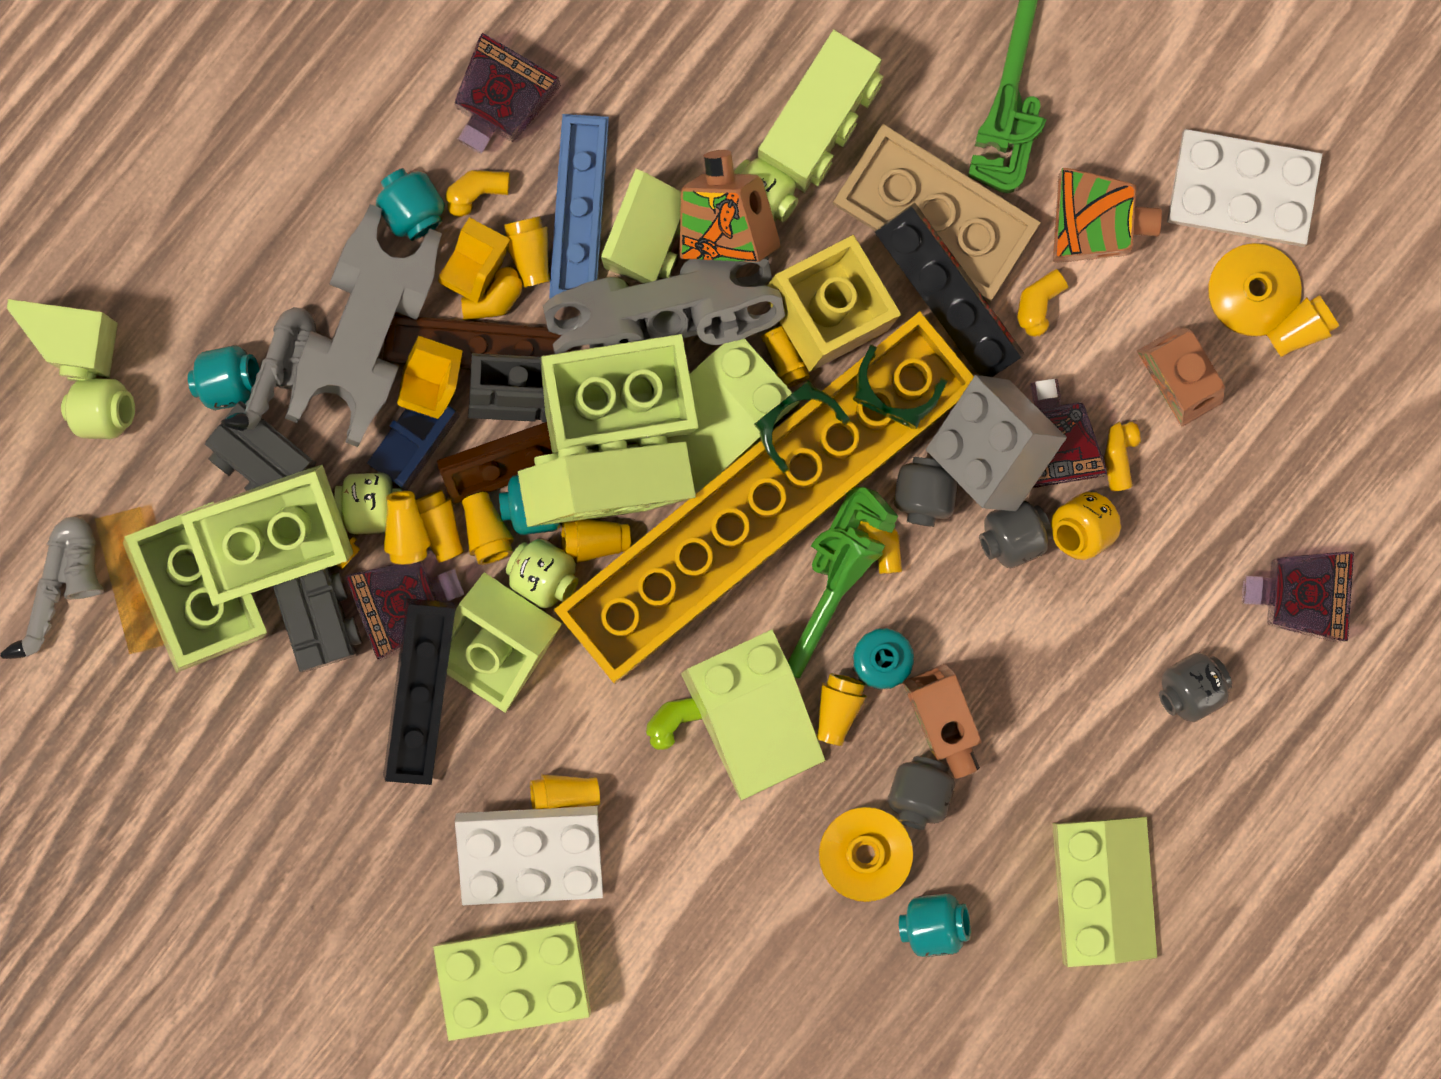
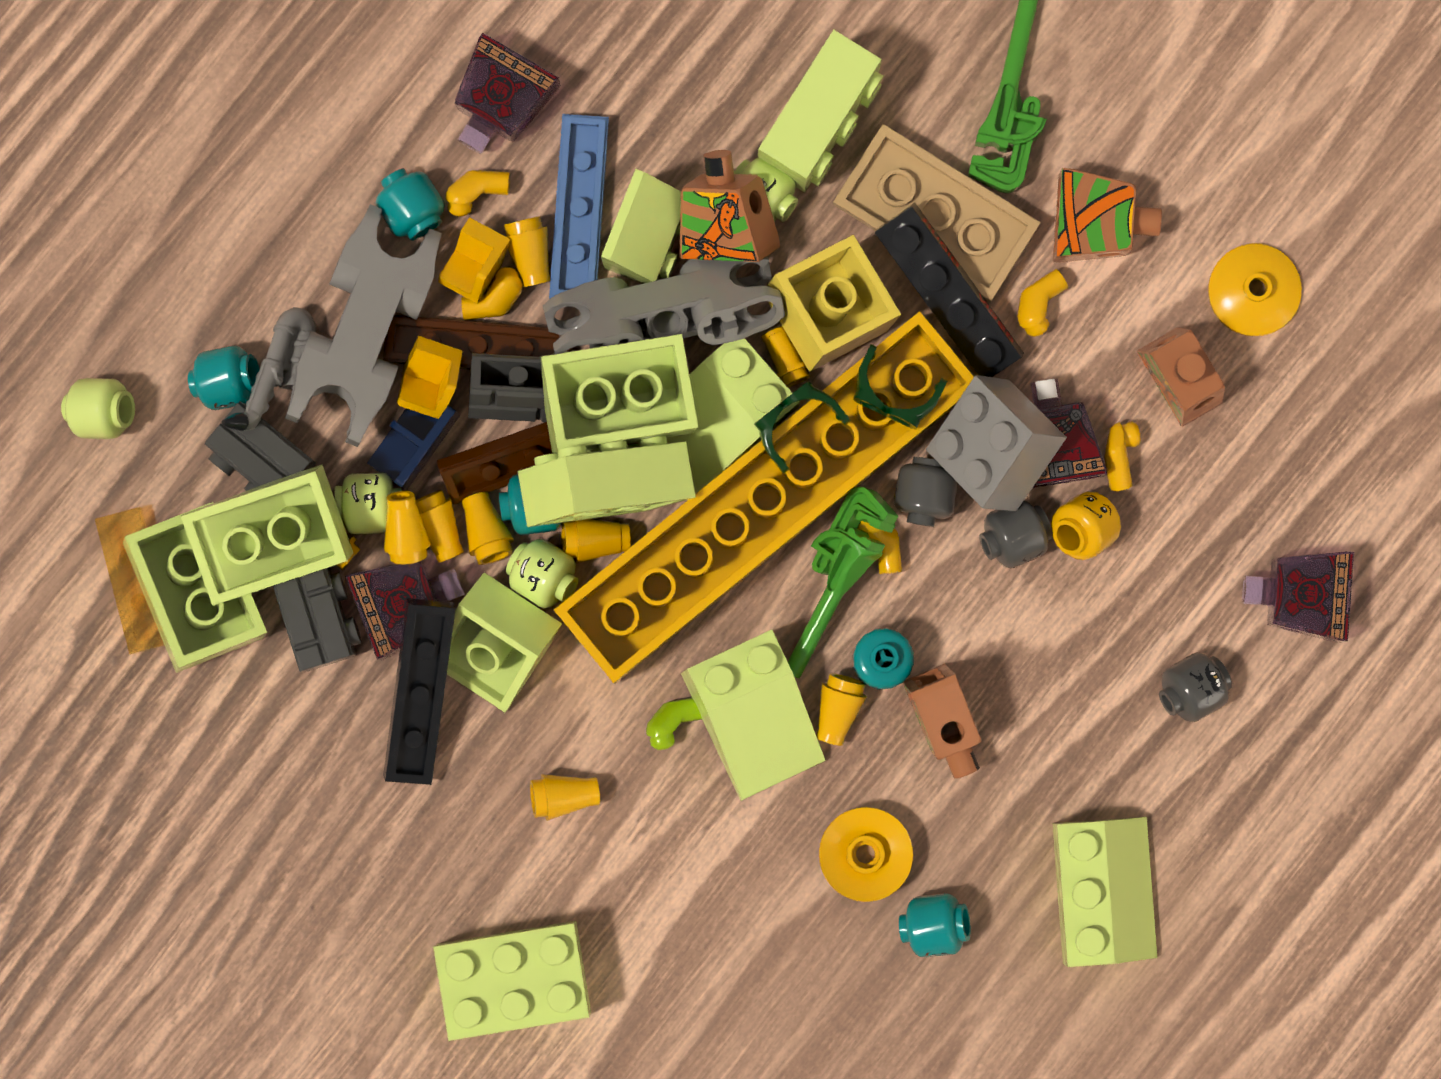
light grey piece [1,517,104,659] -> none
yellowish green slope [7,299,118,382] -> none
white plate [455,806,603,905] -> none
dark grey head [888,756,955,830] -> none
white plate [1167,129,1322,247] -> none
yellow cone [1266,295,1339,357] -> none

